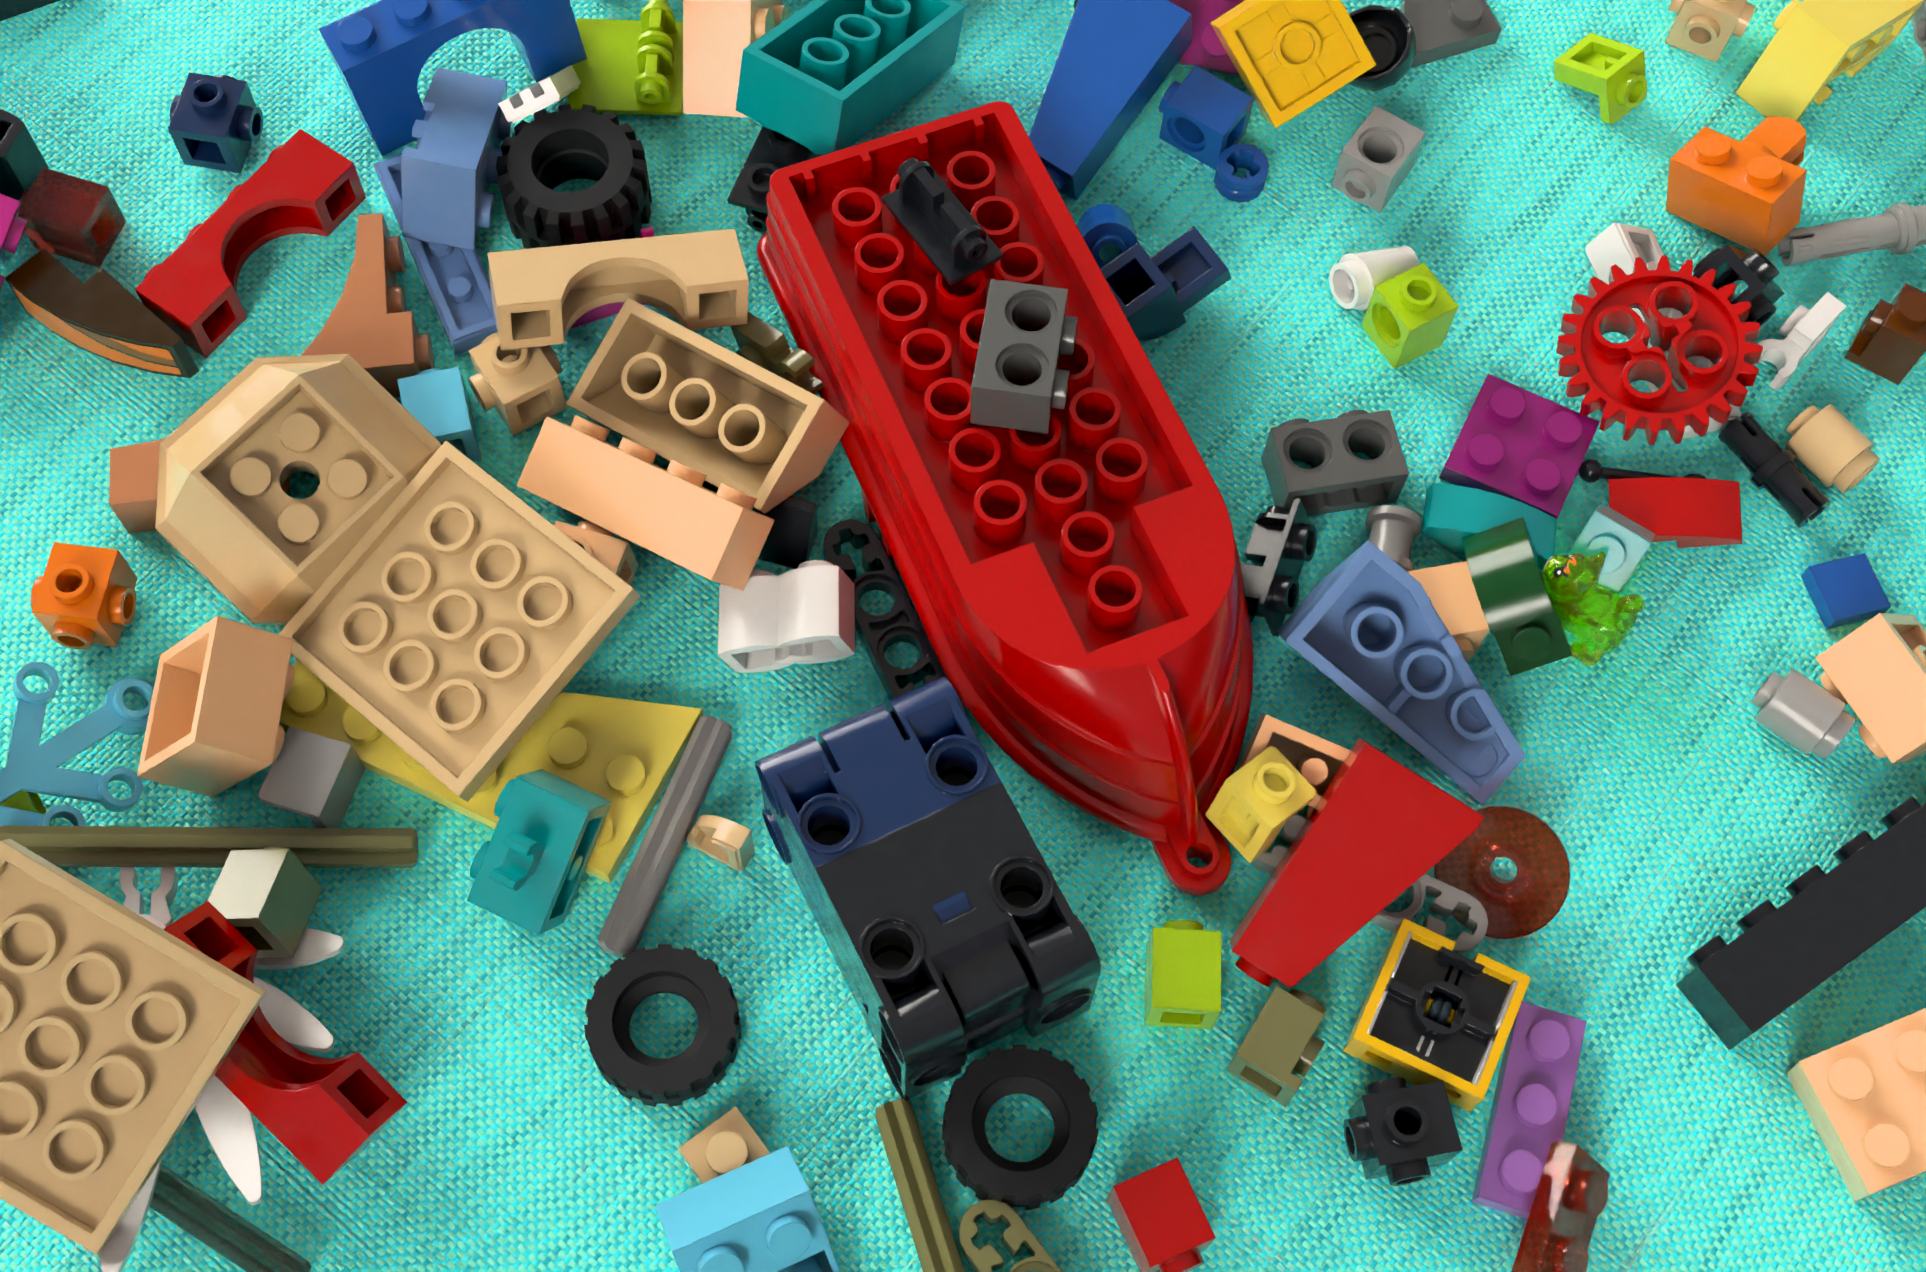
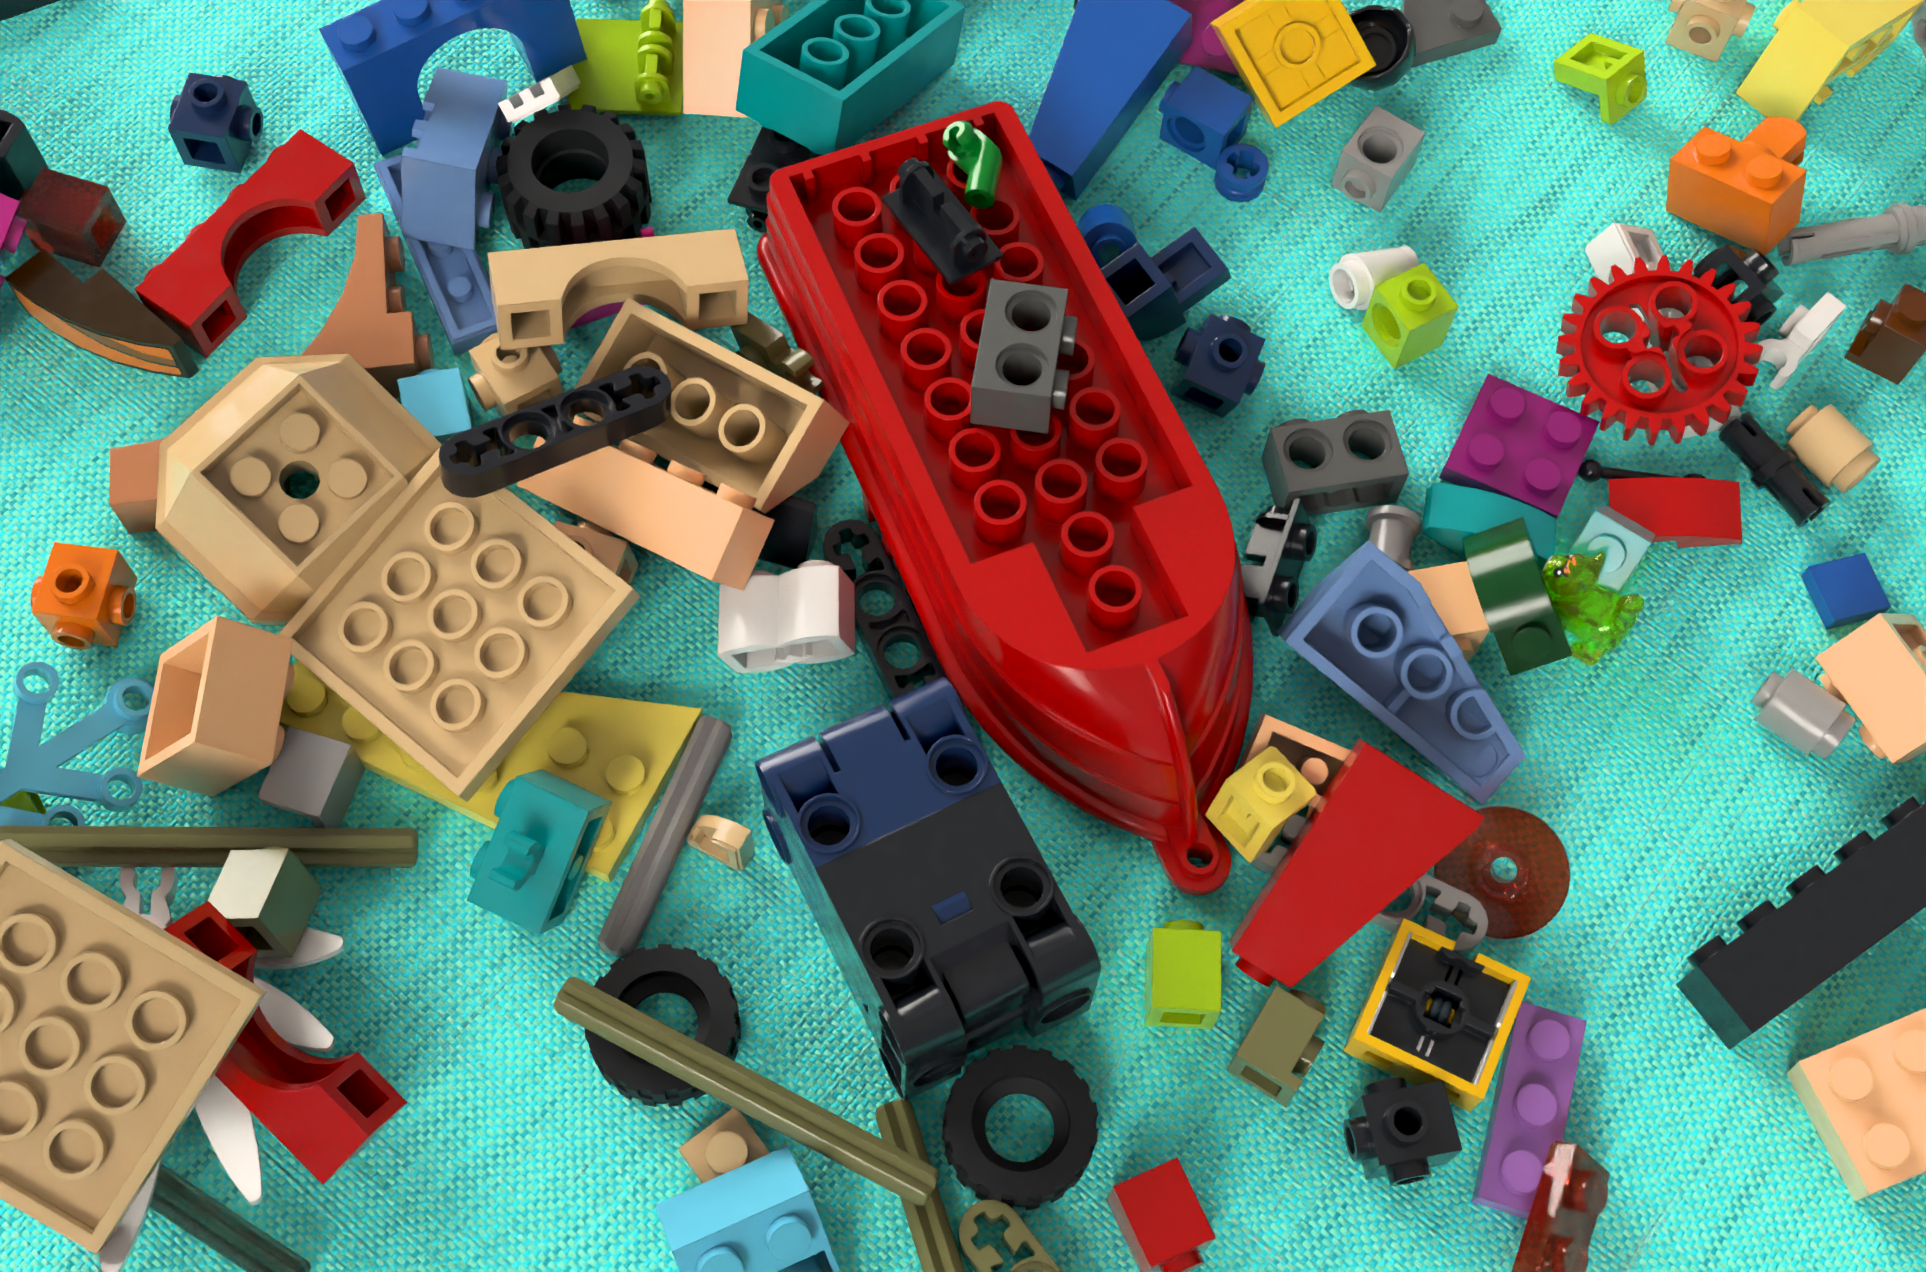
none -> black beam [439,366,671,498]
none -> olive axle [554,977,940,1205]
none -> green arm [943,120,1003,209]
none -> dark blue brick [1169,314,1266,418]

